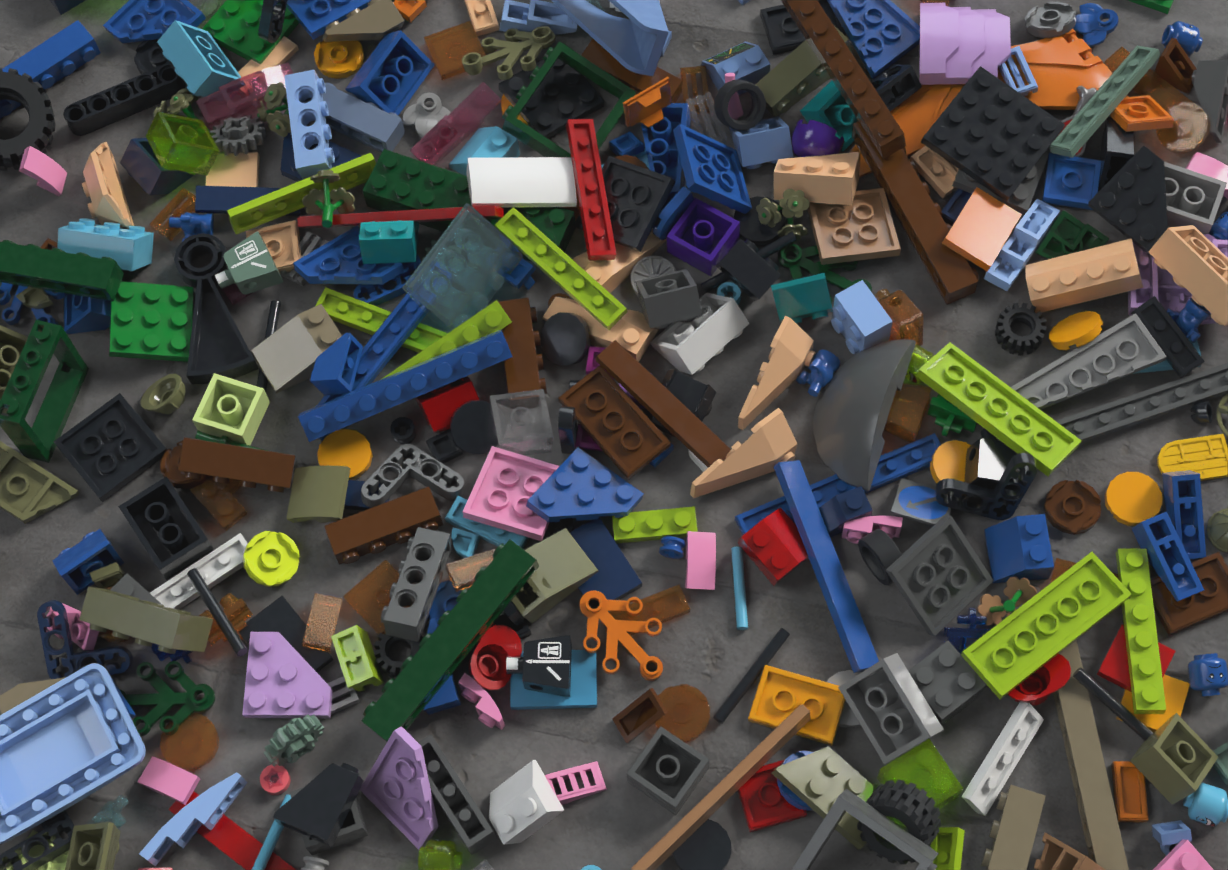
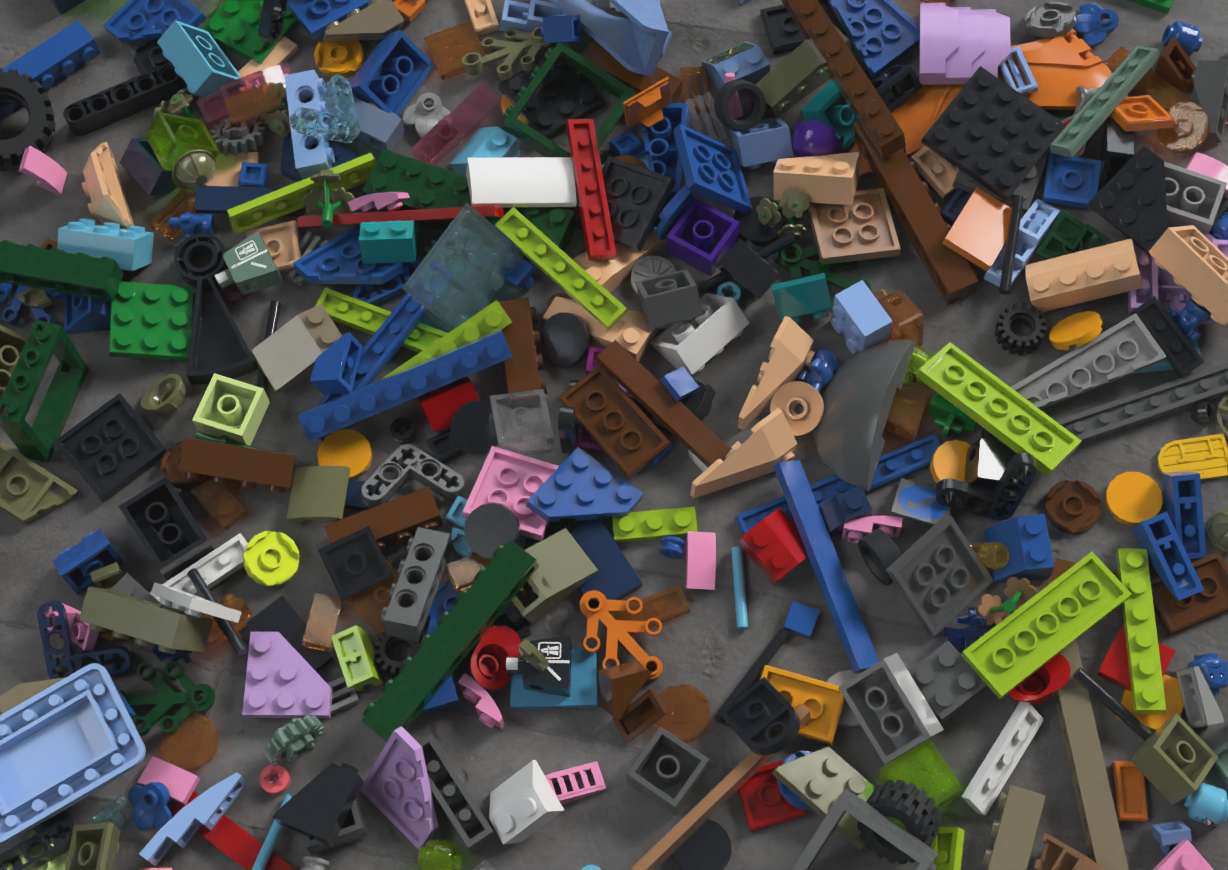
none -> blue plate [128,782,172,831]
none -> white wing [151,582,242,623]
none -> olive piece [172,149,216,189]
none -> clear orange tile [224,81,282,124]
none -> blue tile [238,162,269,187]
none -> clear light blue beam [289,75,360,143]
none -> black tile [318,526,393,601]
none -> bright pink slope [348,192,410,213]
none -> black tile [464,502,521,559]
none -> olive tile [519,638,549,672]
none -> blue slope [540,15,582,43]
none -> reddish brown slope [598,661,652,720]
none -> tile [661,366,699,402]
none -> black tile [719,677,800,755]
none -> light nougat dish [770,381,824,436]
none -> blue tile [783,601,820,639]
none -> clear yellow cone [971,542,1010,570]
none -> black bar [999,195,1024,295]
none -> light grey slope [1176,666,1225,729]

